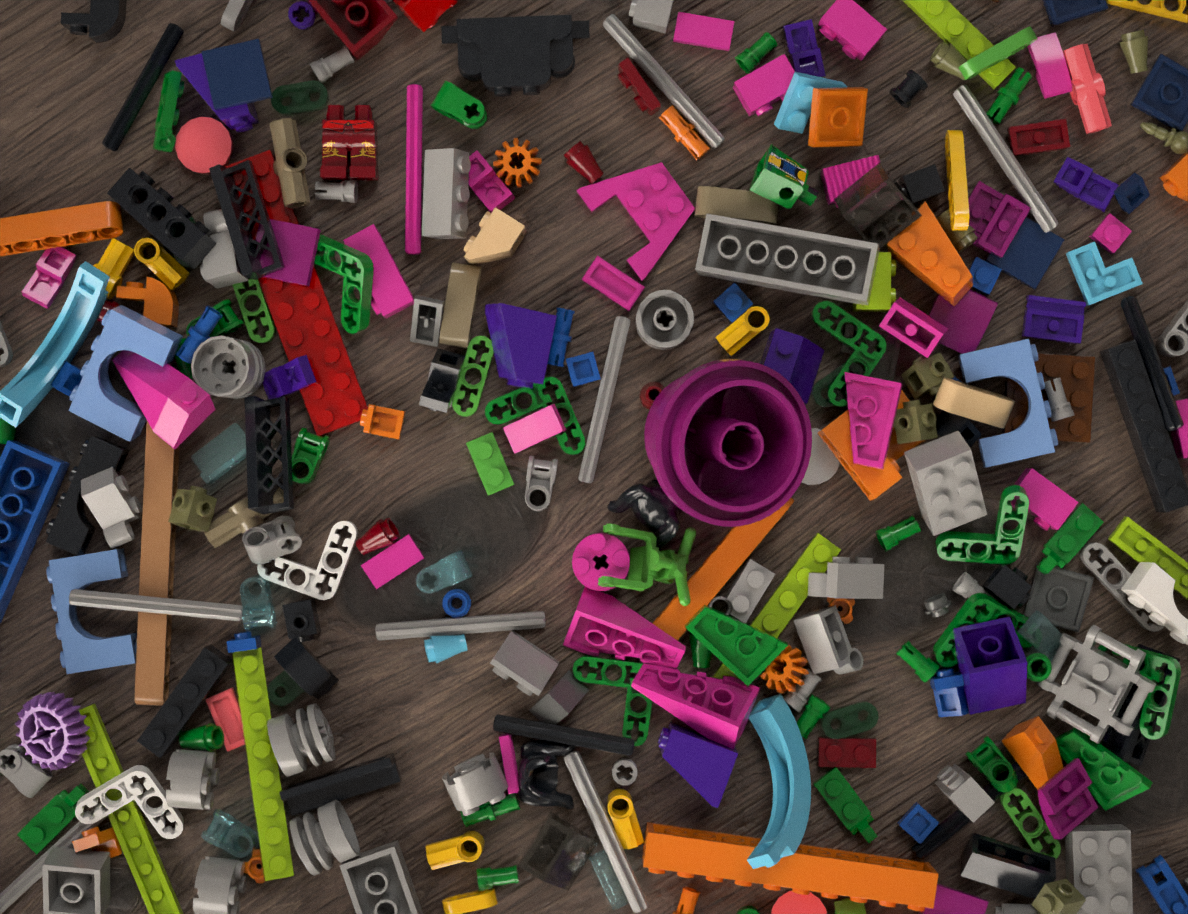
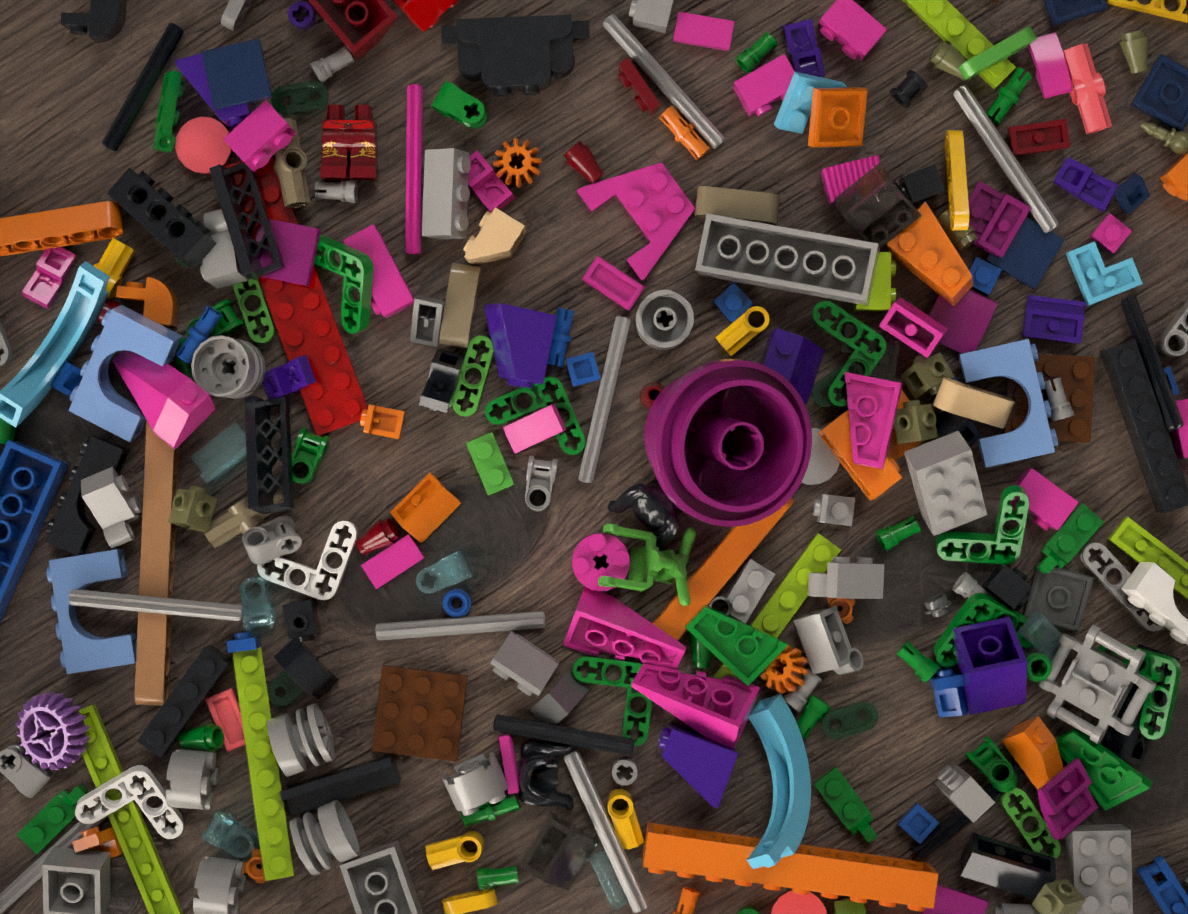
yellow piece [134,238,190,291] -> none
medium azure cone [424,634,467,664] -> none
green torso [750,145,819,209] -> none
dark red plate [817,737,876,768] -> none
none -> dark pink brick [223,100,296,172]
none -> reddish brown plate [372,665,468,761]
none -> orange panel [390,472,461,543]
none -> light grey bracket [813,494,855,526]

